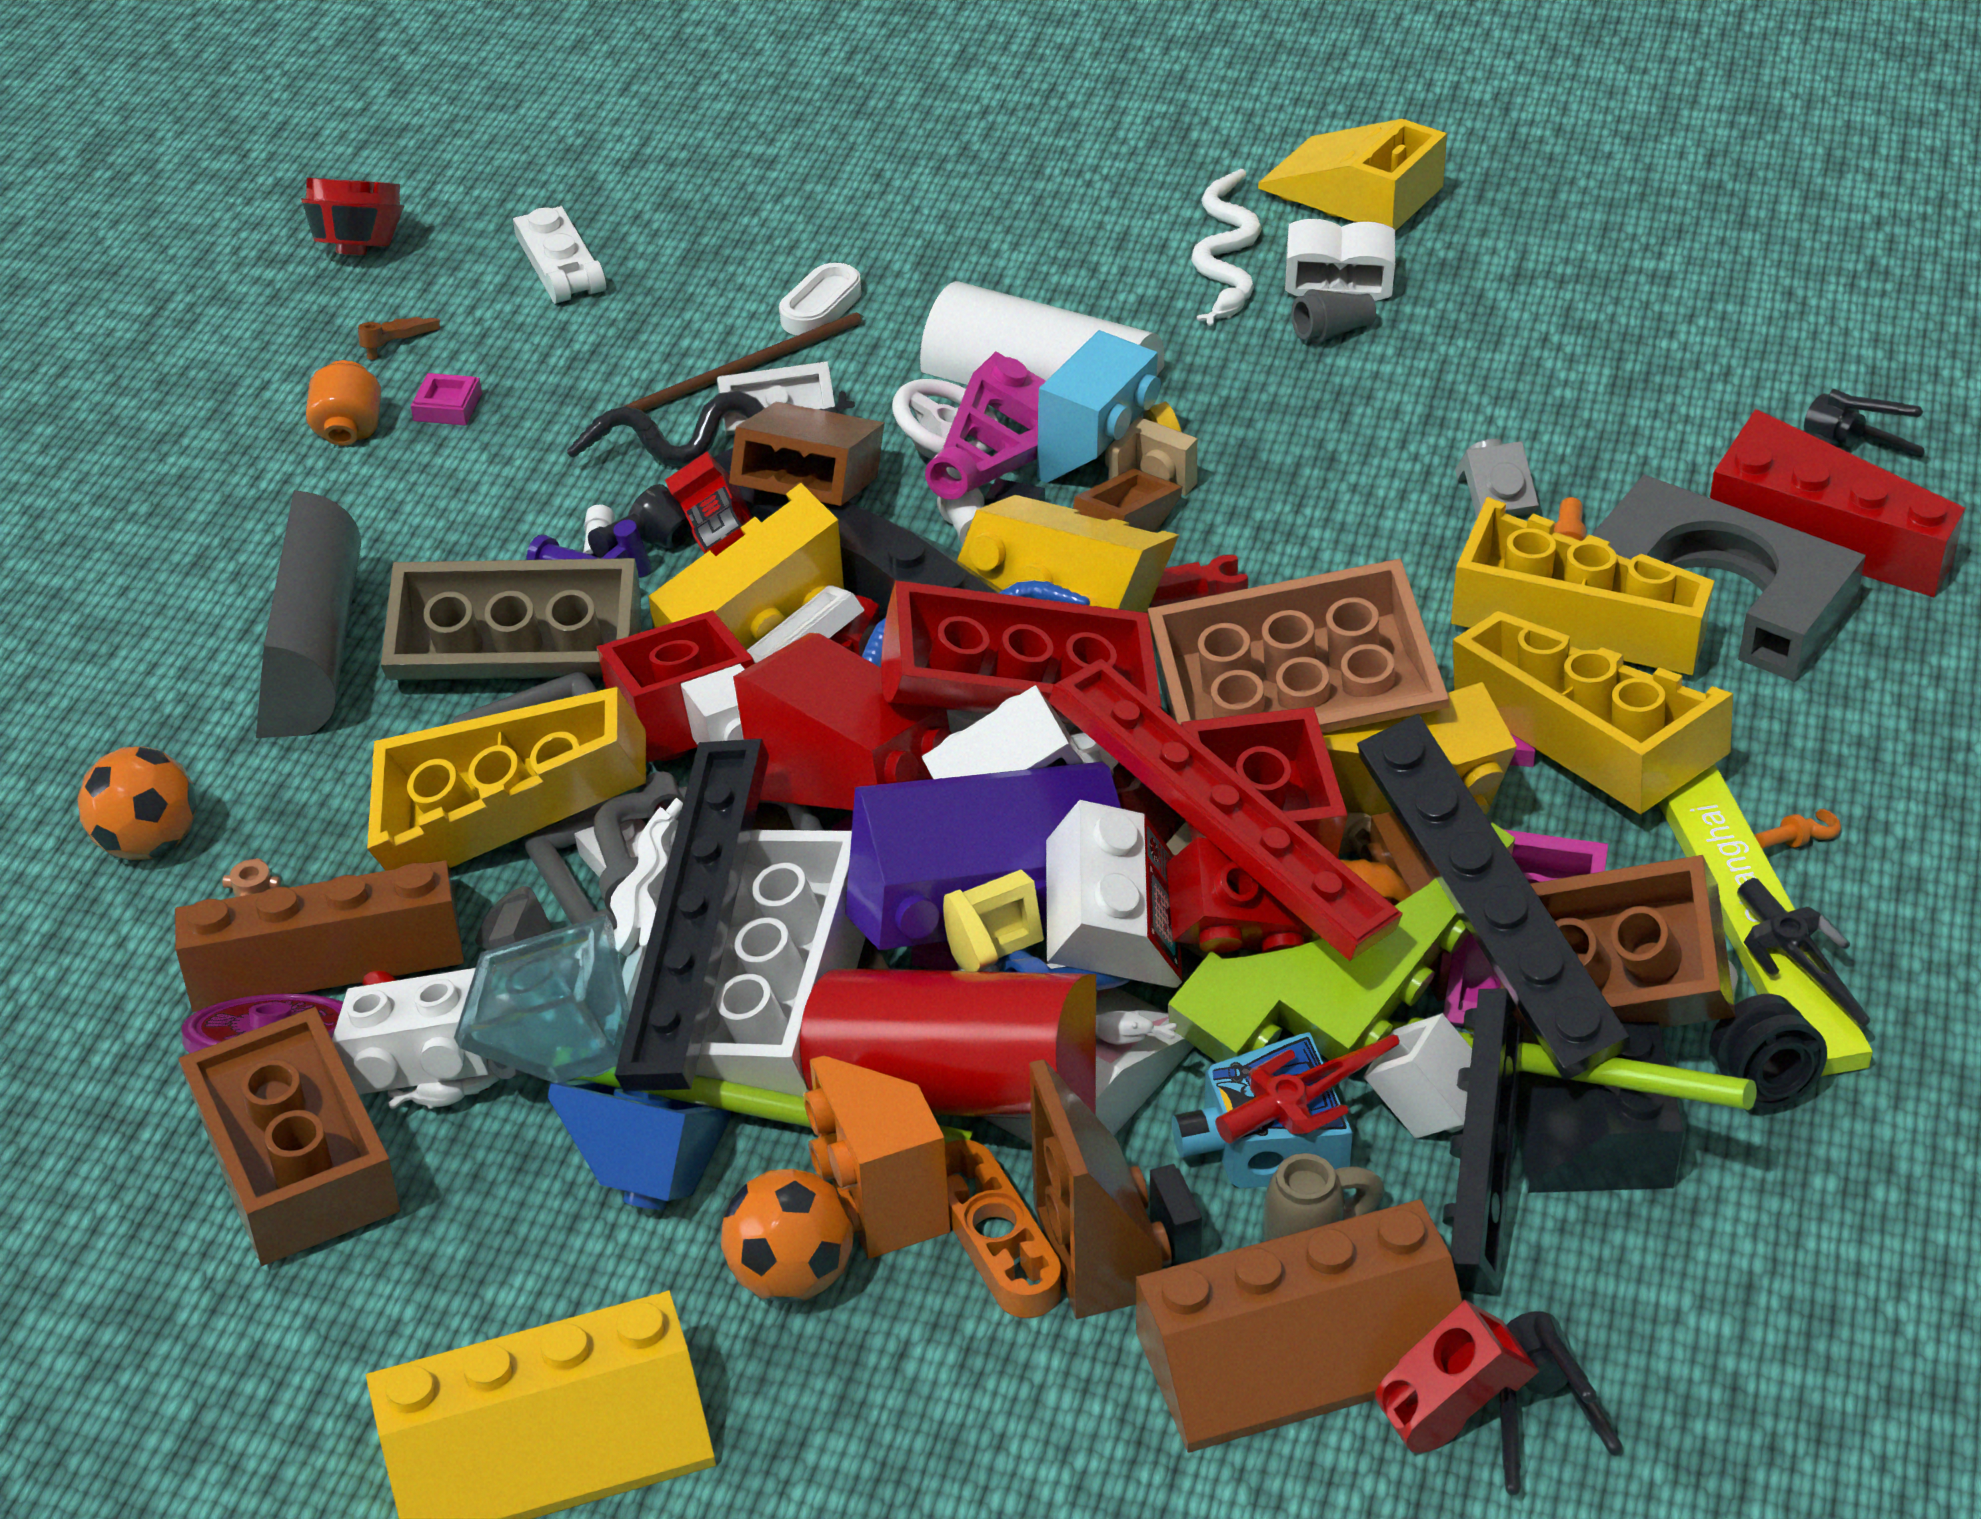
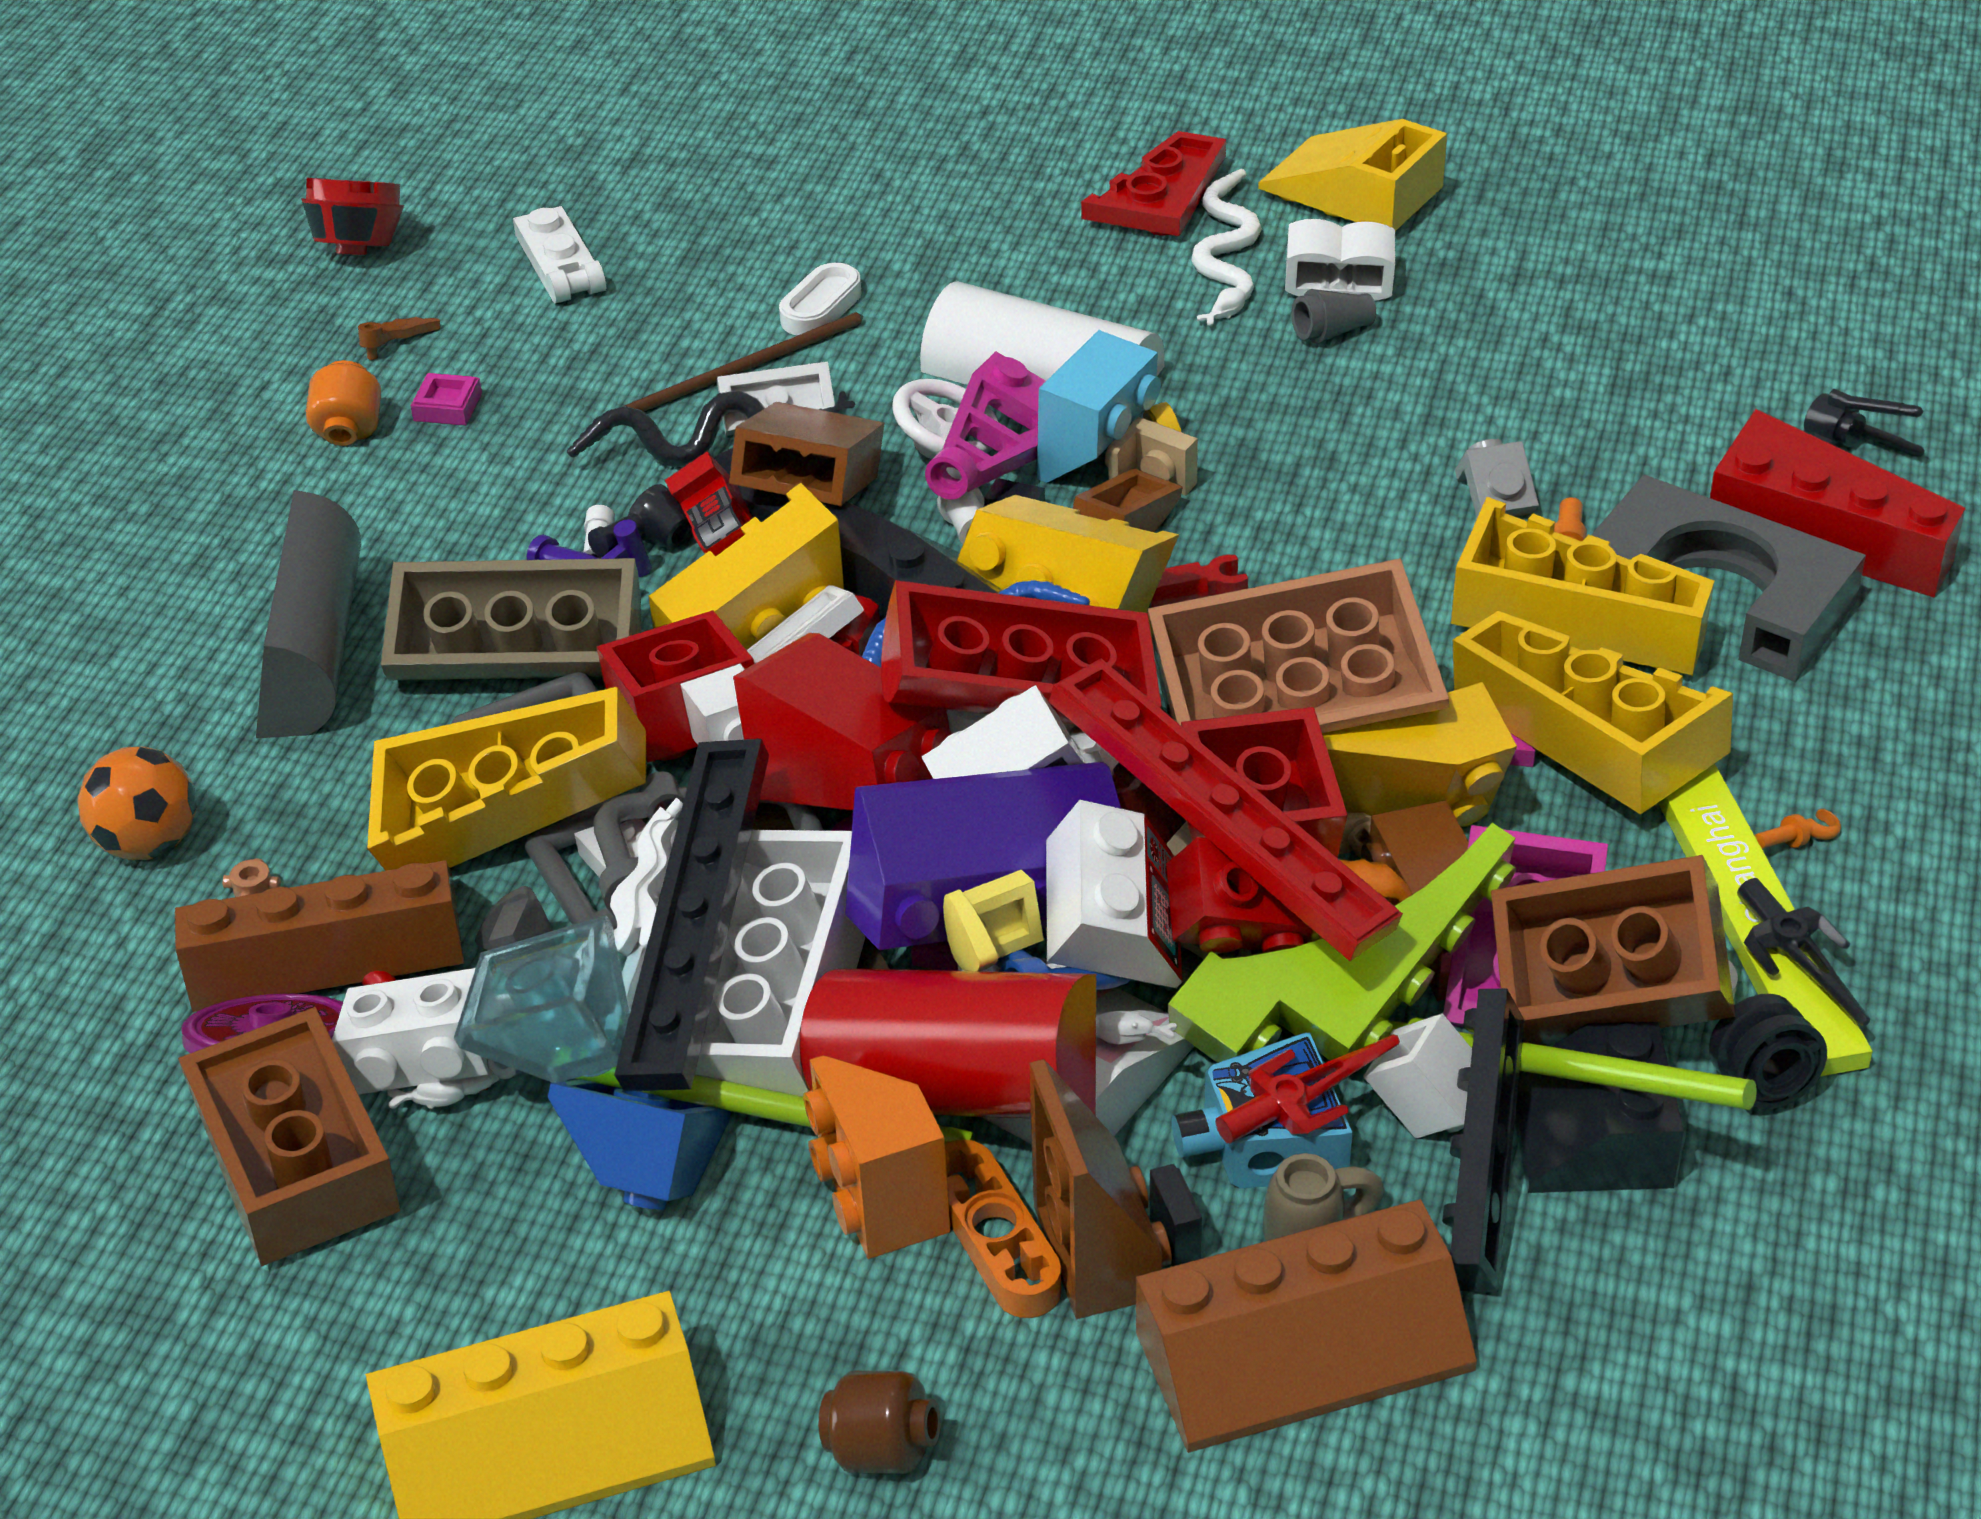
orange piece [721,1169,854,1303] -> none
black plate [1357,714,1630,1081] -> none
red leg [1375,1300,1540,1453] -> none
black plant [1499,1311,1623,1495] -> none
none -> reddish brown head [818,1370,941,1474]
none -> red wing [1081,131,1226,236]

